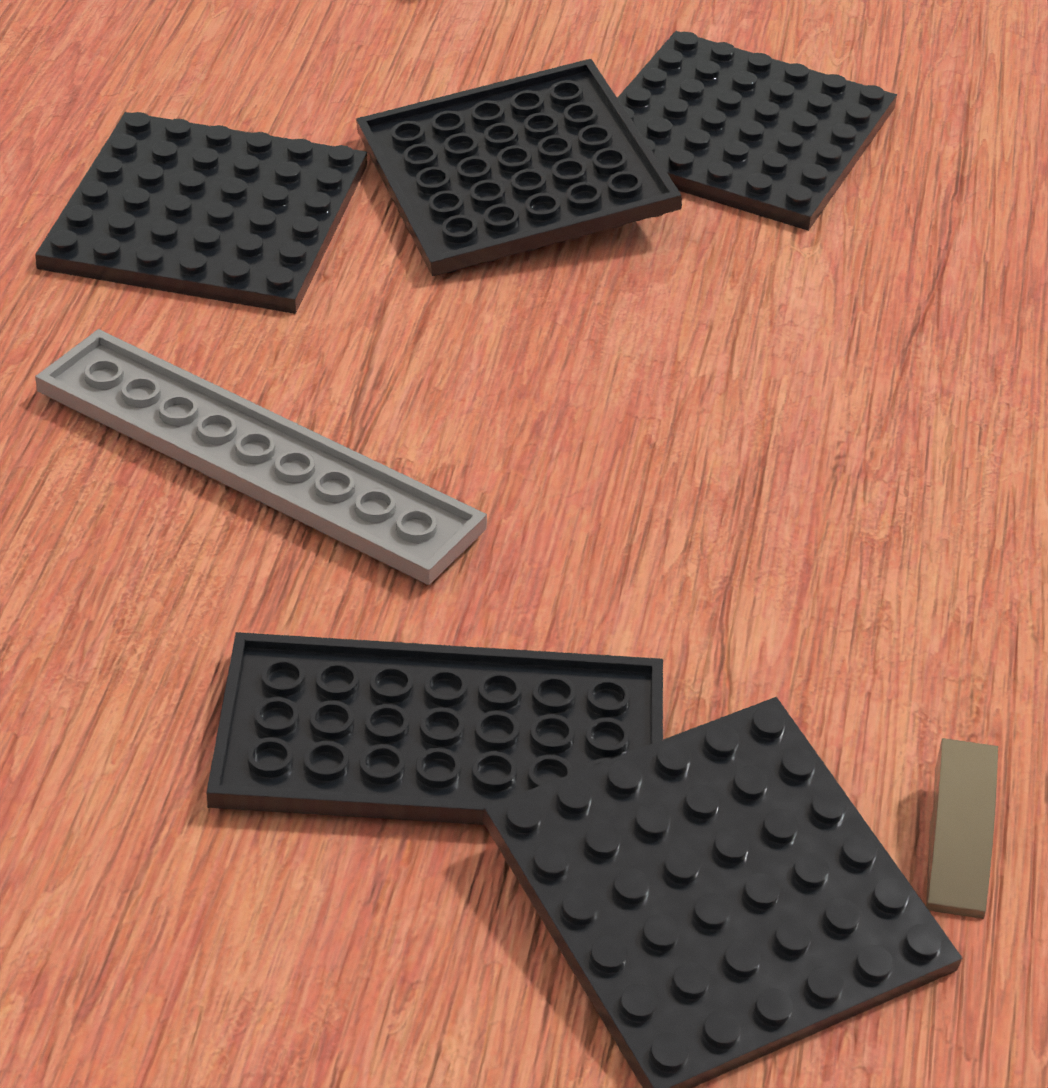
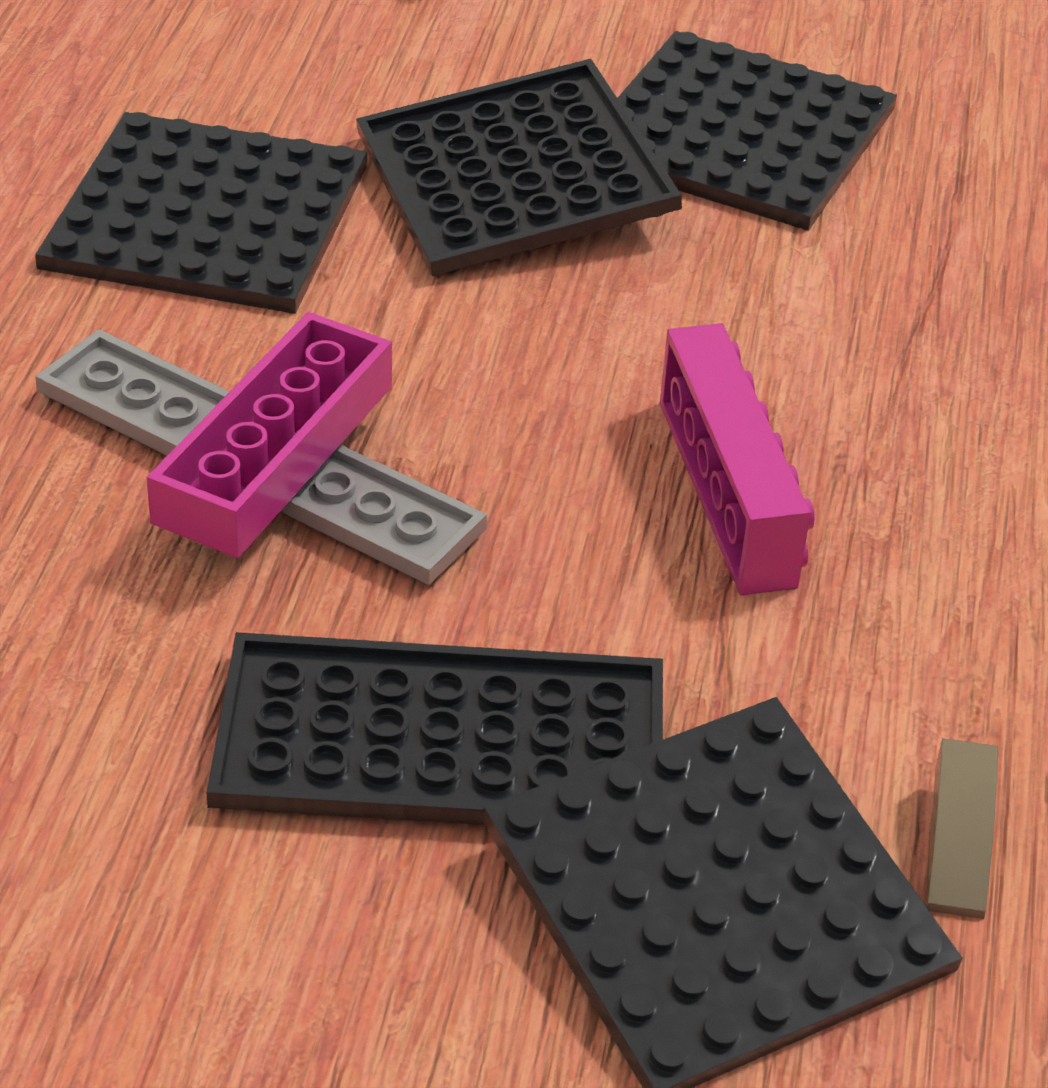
none -> dark pink brick [147,312,392,558]
none -> dark pink brick [659,323,815,596]

